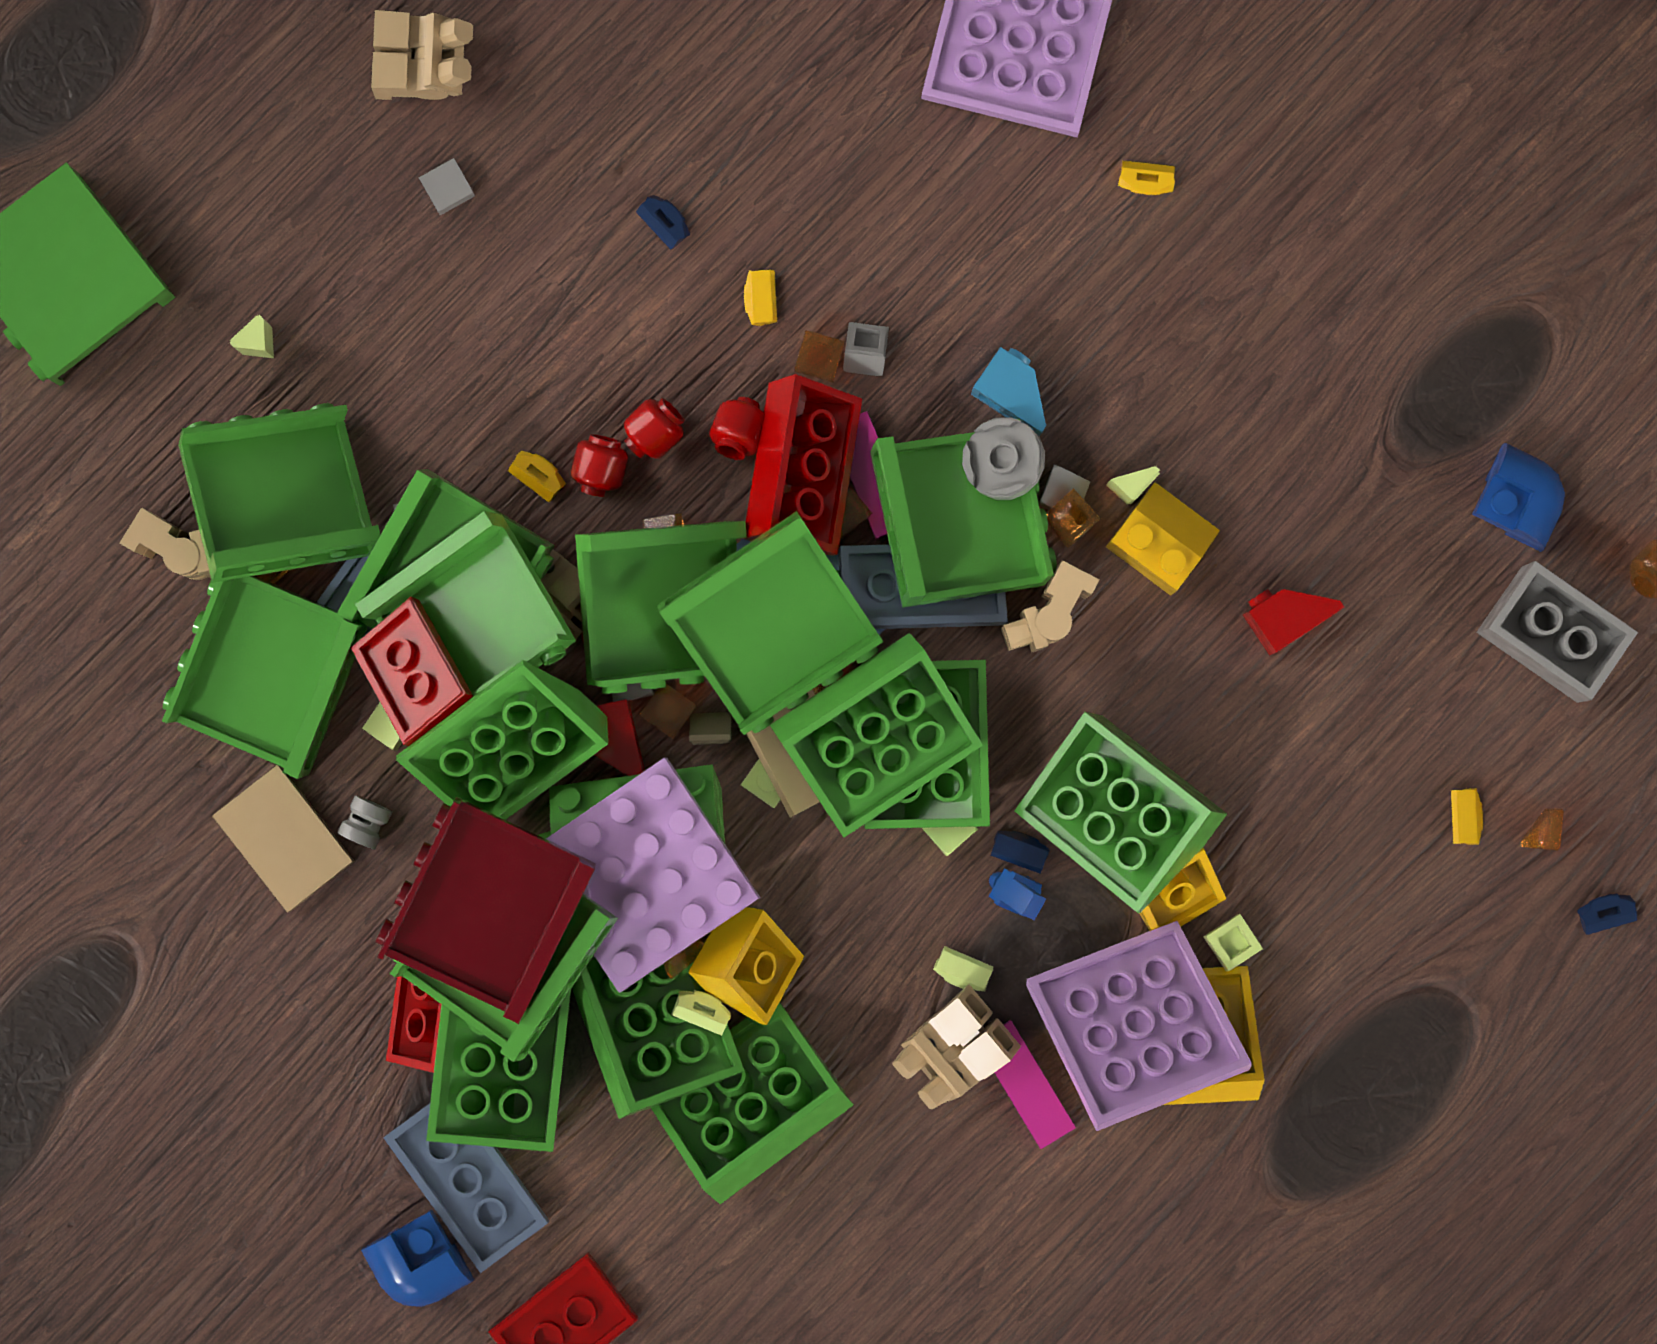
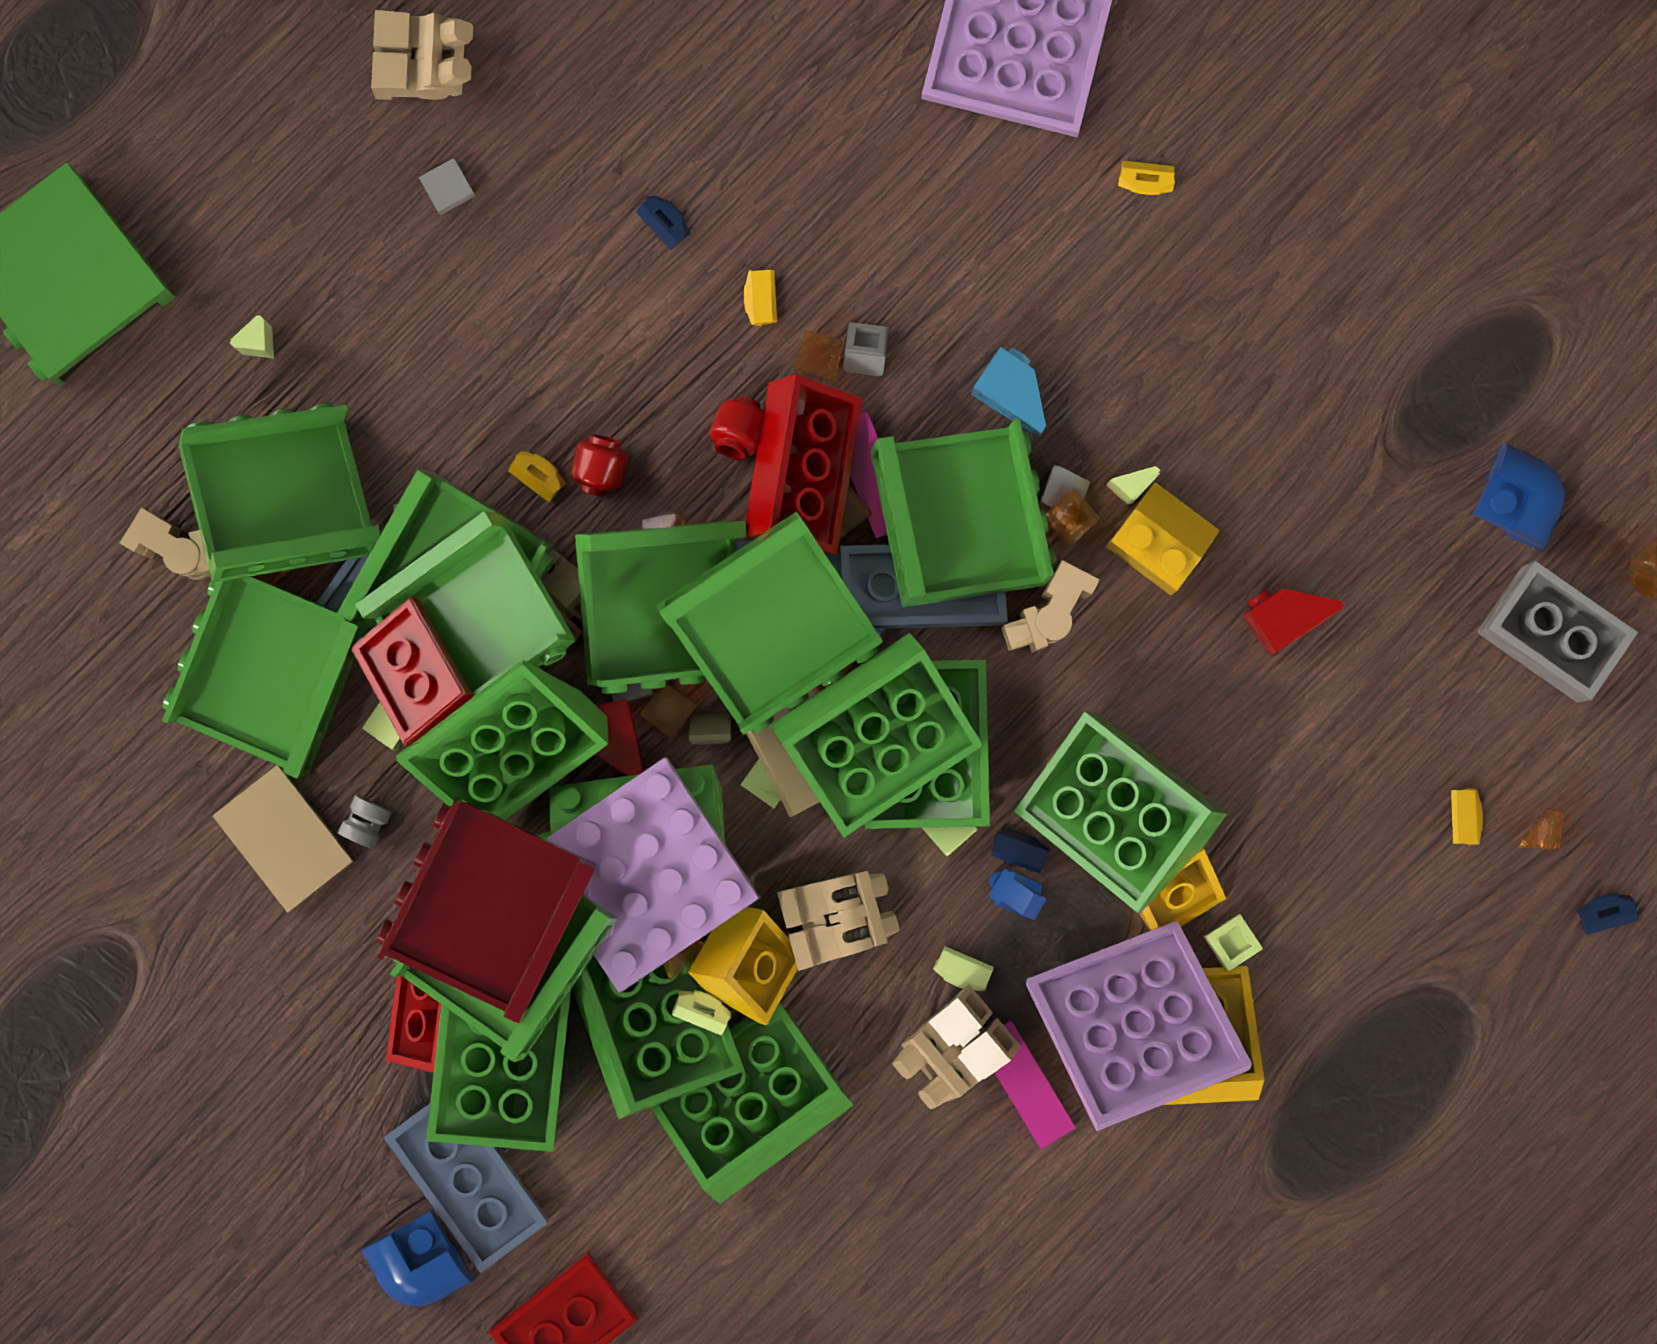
red head [624,398,685,459] -> none
light grey tile [962,417,1045,500] -> none
none -> tan hips [777,871,900,971]

